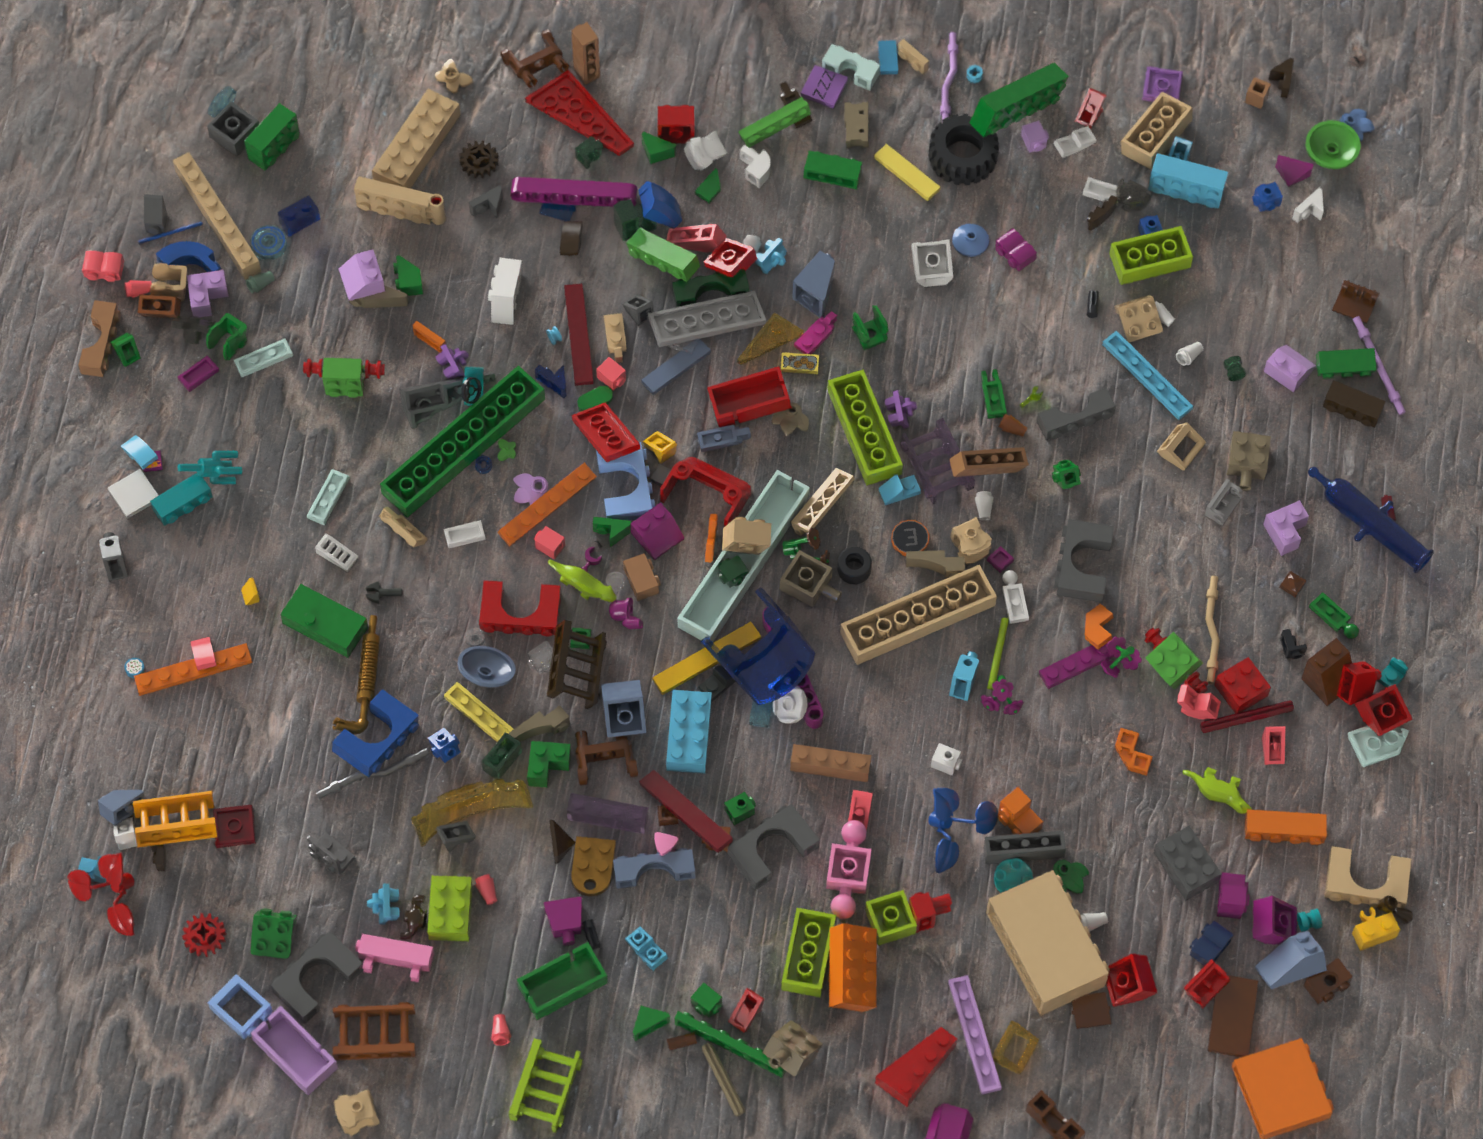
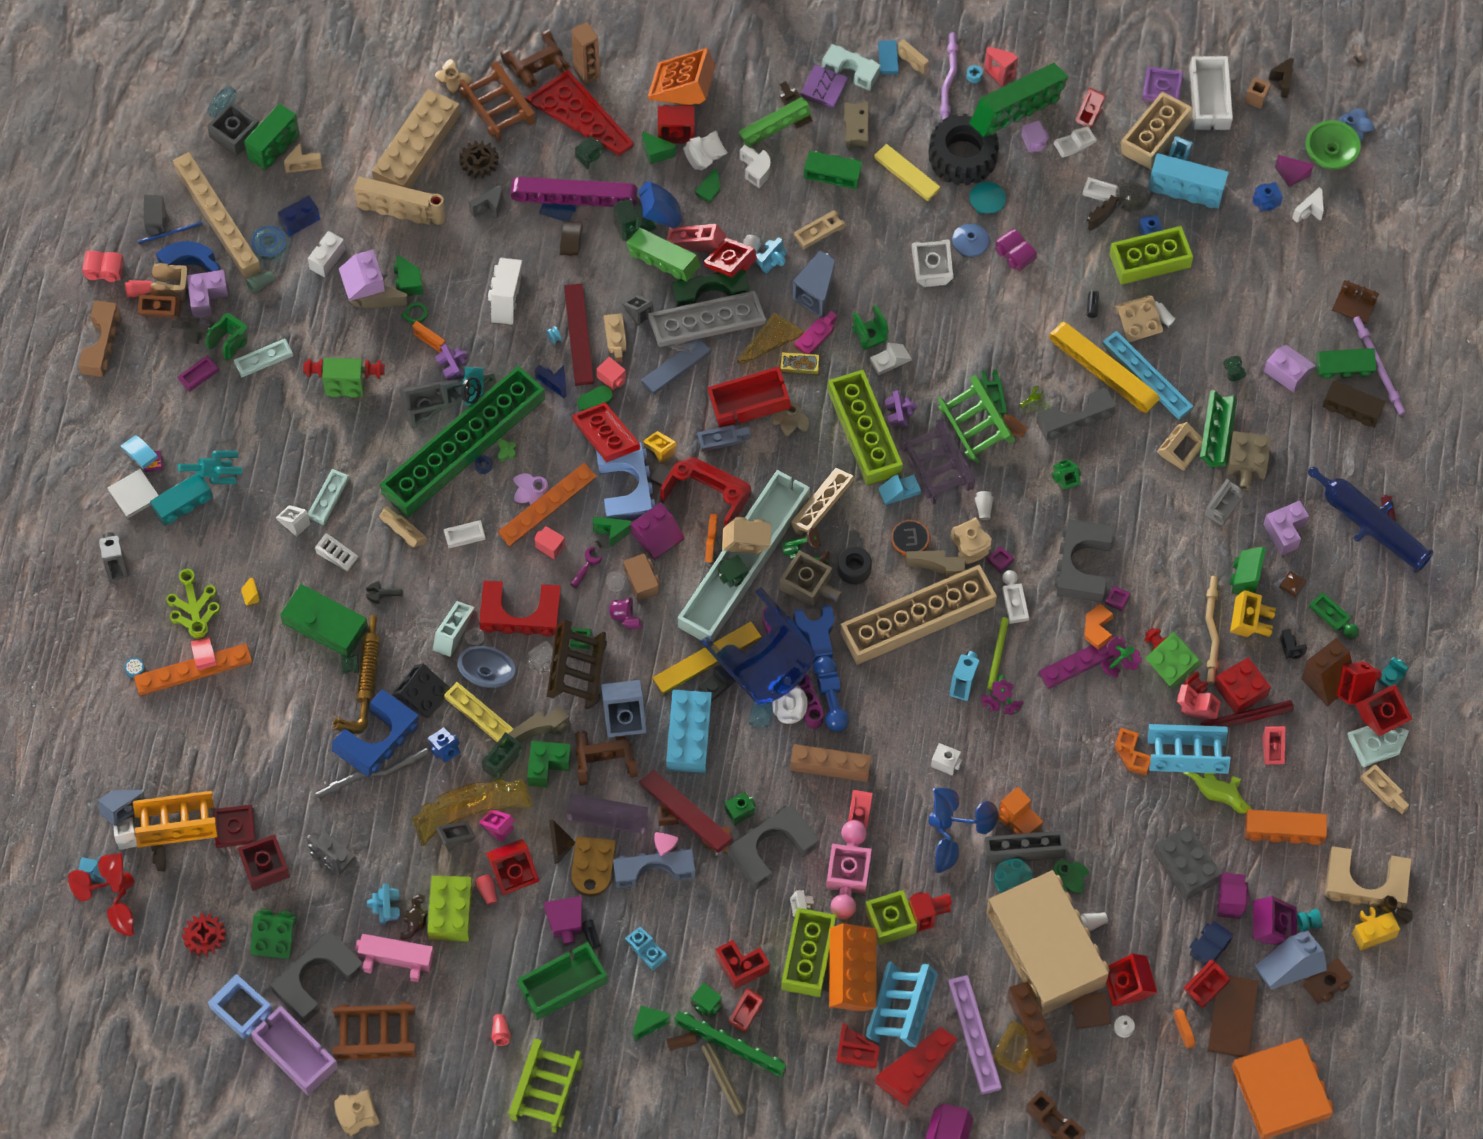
green slope [110,333,141,367] -> none
lime animal [548,559,617,602] -> none
dark tan brick [762,1020,823,1077] -> none
medium nougat brick [949,447,1029,477] -> none
white cone [1176,342,1204,366] -> none
none -> lime plant [166,569,220,639]
none -> dark red brick [237,834,290,891]
none -> white slope [276,505,310,537]
none -> tan slope [284,143,322,173]
none -> white piece [308,231,345,277]
none -> clear green wheel [341,654,359,674]
none -> black bracket [392,664,450,718]
none -> green piece [401,302,428,325]
none -> light aqua slope [432,601,475,657]
none -> dark orange fence [459,61,535,142]
none -> dark pink slope [479,809,515,842]
none -> red slope [486,839,539,896]
none -> orange slope [648,47,716,105]
none -> red brick [715,940,770,990]
none -> white tile [790,890,814,917]
none -> tan plate [793,210,846,250]
none -> blue piece [793,605,849,732]
none -> red wing [836,1023,880,1069]
none -> medium azure fence [866,962,938,1047]
none -> white slope [870,343,912,375]
none -> bright green fence [938,375,1016,464]
none -> teal dish [970,181,1006,214]
none -> coral tile [984,47,1018,87]
none -> reddish brown arch [1008,981,1058,1067]
none -> yellow beam [1049,322,1160,413]
none -> magenta tile [1105,586,1131,611]
none -> white tile [1114,1016,1135,1038]
none -> medium azure fence [1147,724,1230,774]
none -> orange tile [1173,1008,1195,1048]
none -> white piece [1189,56,1233,130]
none -> green fence [1200,390,1237,467]
none -> green slope [1229,547,1266,594]
none -> yellow brick [1230,590,1276,638]
none -> tan hinge [1360,765,1409,814]

